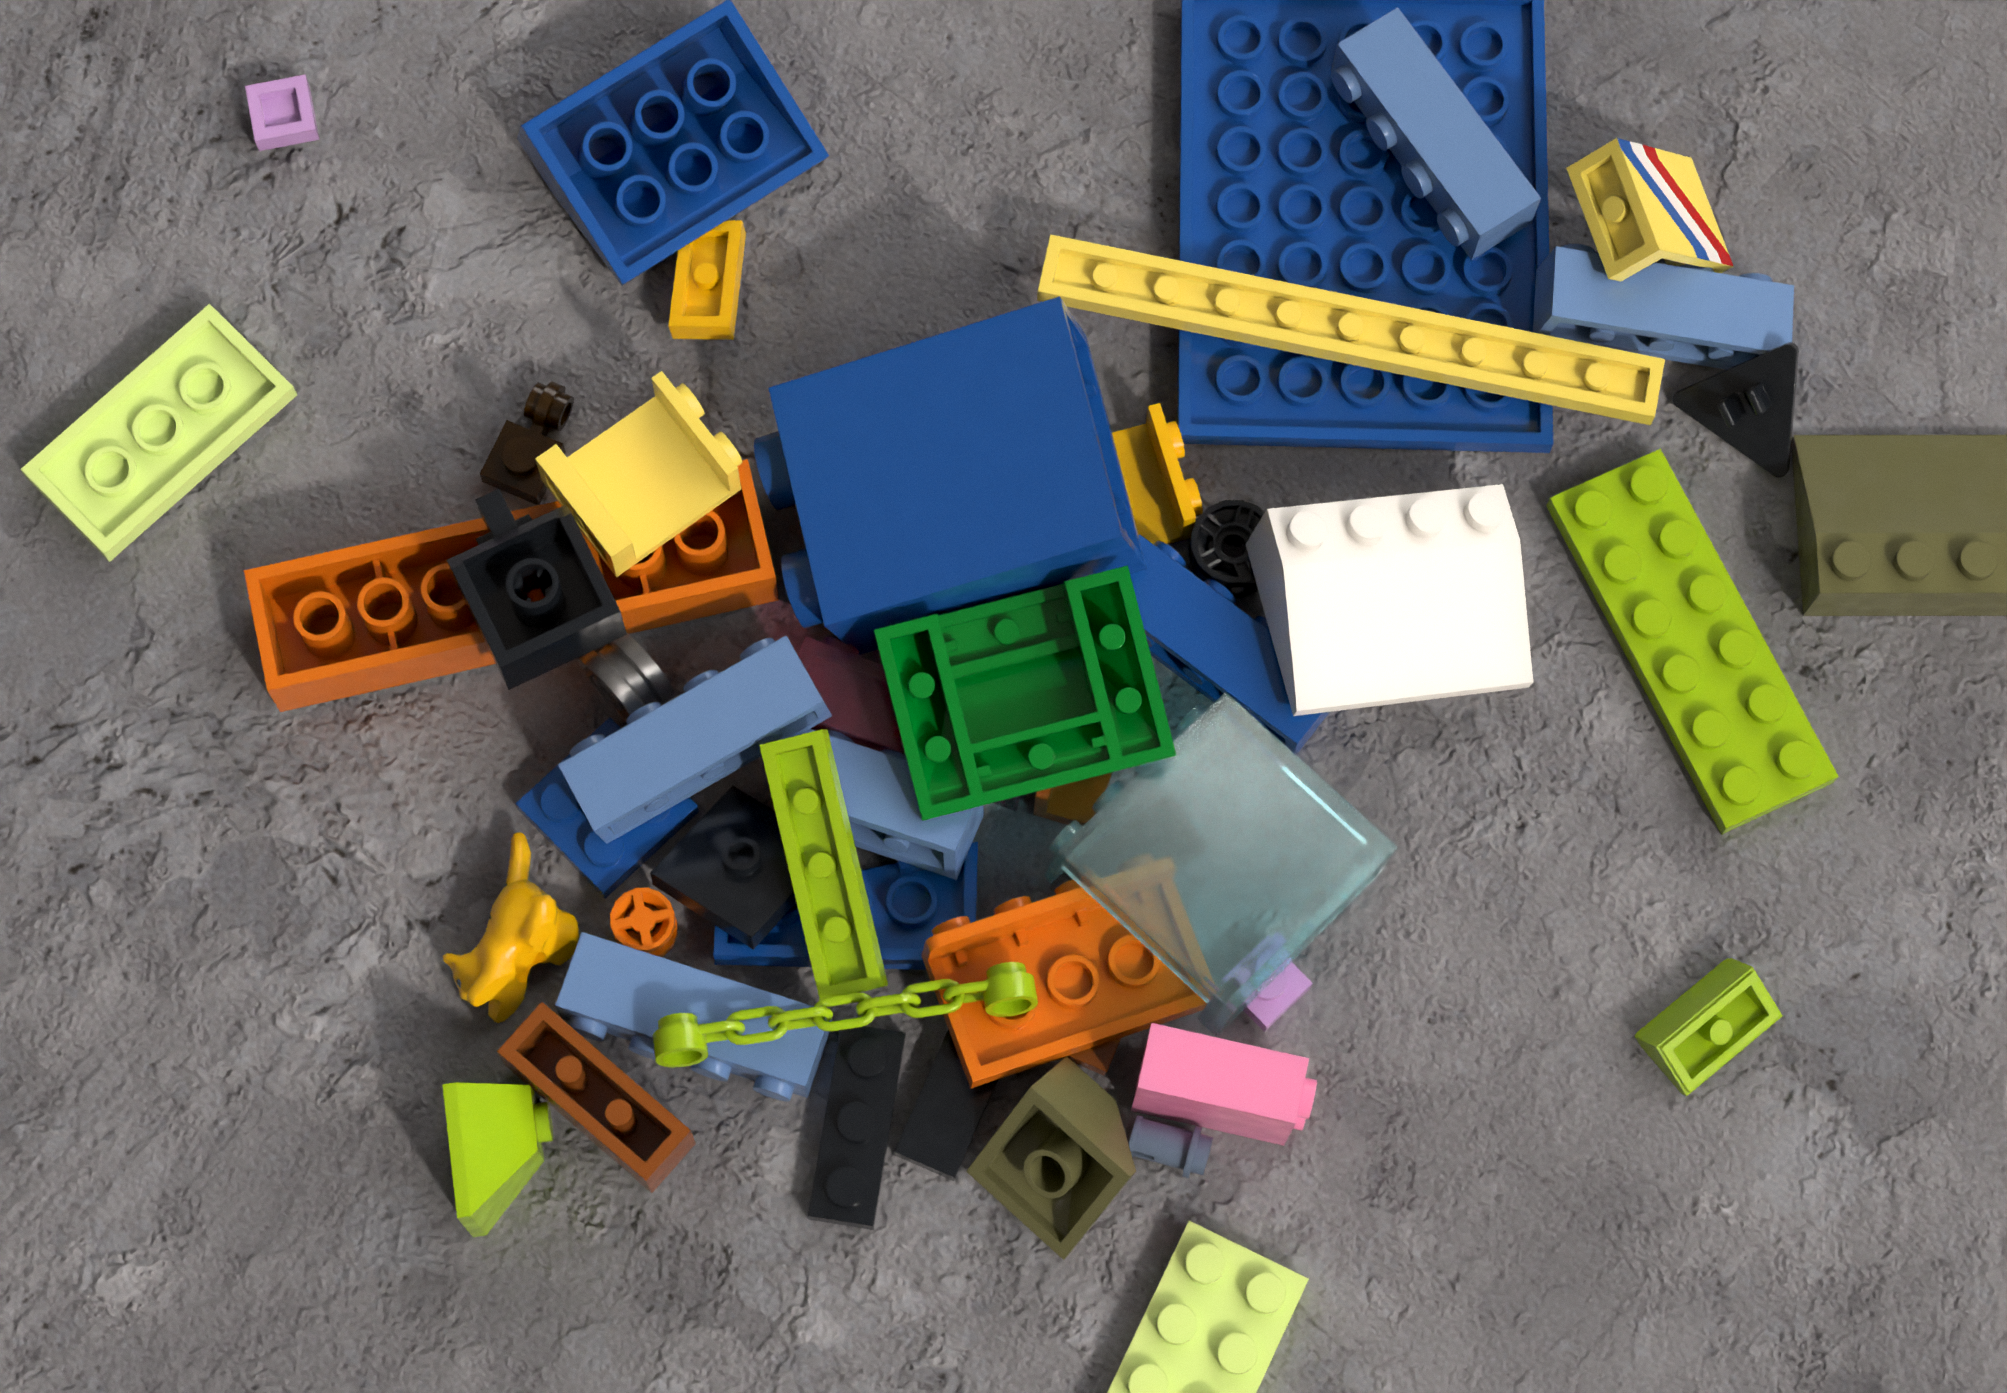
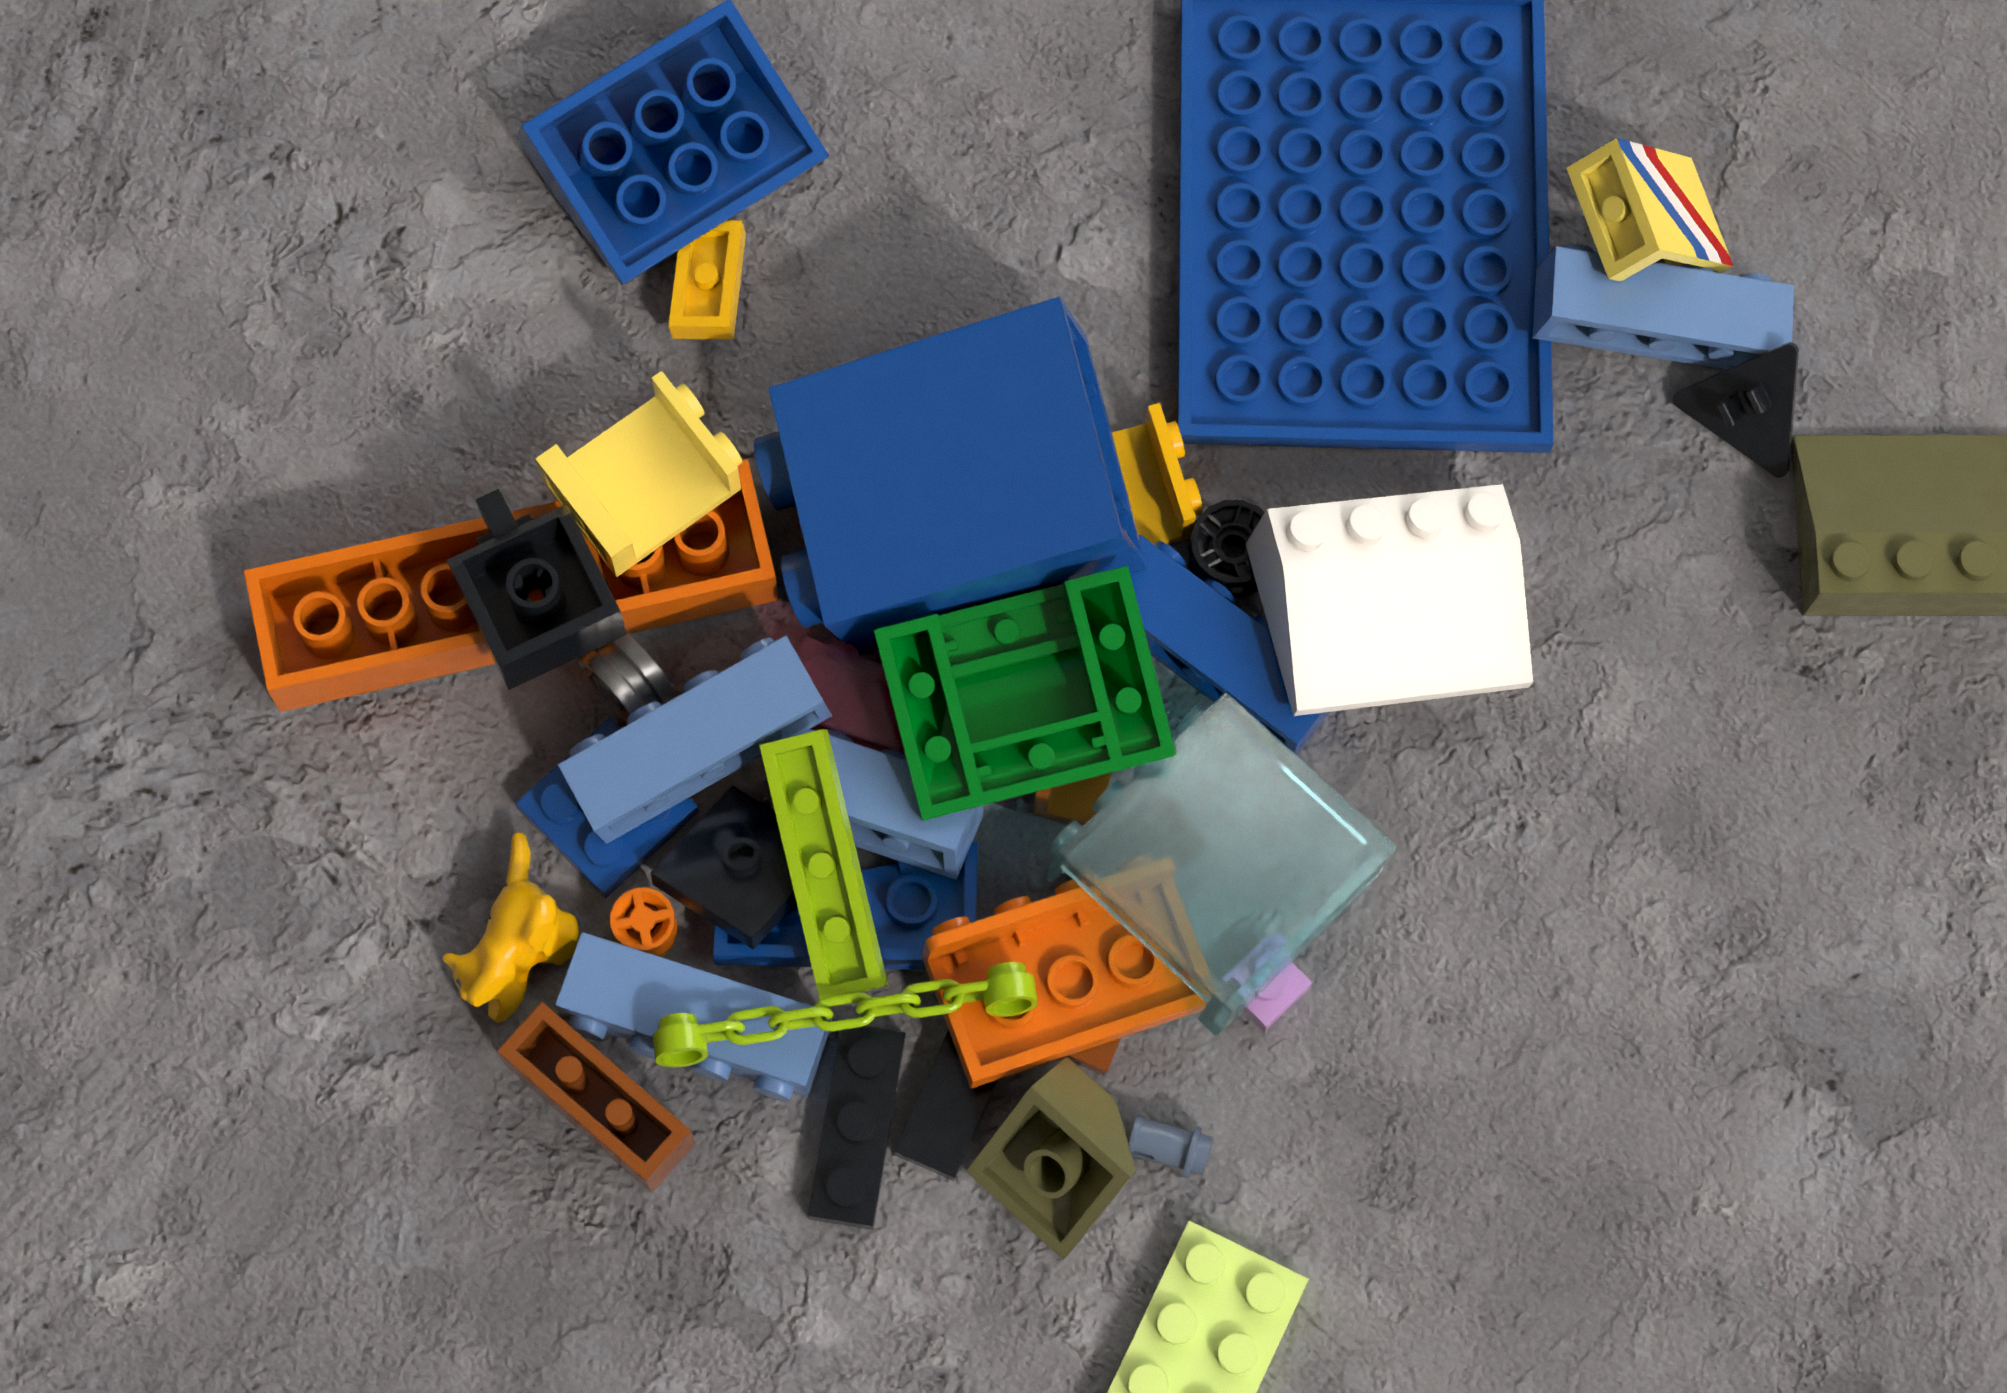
yellowish green plate [20,304,297,562] -> none
lavender plate [245,75,319,151] -> none
lime slope [442,1082,553,1237] -> none
dark brown plate [480,381,574,505] -> none
light yellow plate [1037,234,1665,425] -> none
bright pink brick [1131,1023,1317,1146] -> none
medium blue brick [1331,7,1541,260] -> none
lime plate [1546,448,1839,835] -> none
lime slope [1634,958,1783,1096] -> none

